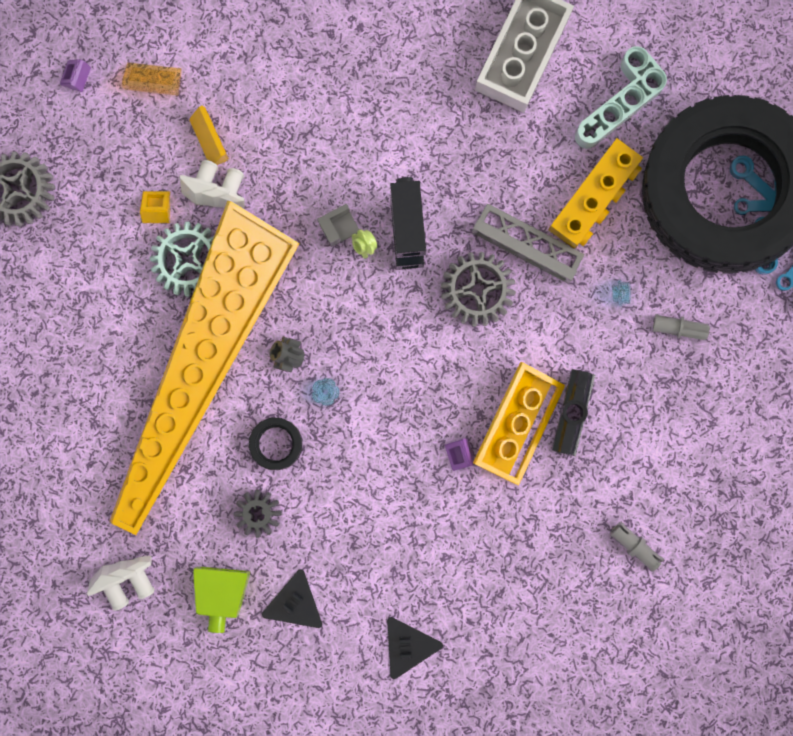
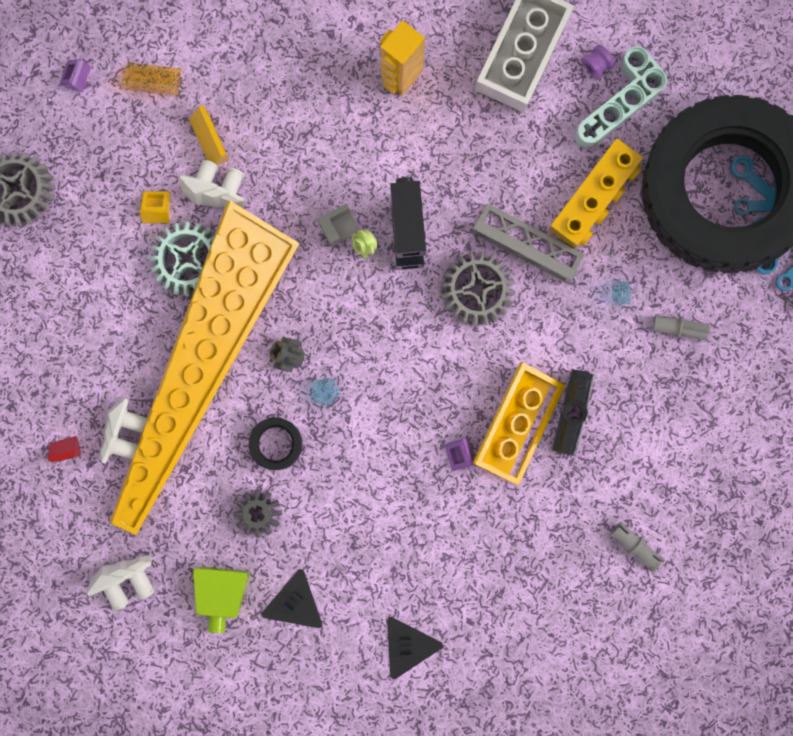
none -> red slope [48,436,82,463]
none -> white connector [100,398,148,463]
none -> yellow brick [380,20,425,96]
none -> medium lavender wheel [581,44,615,80]

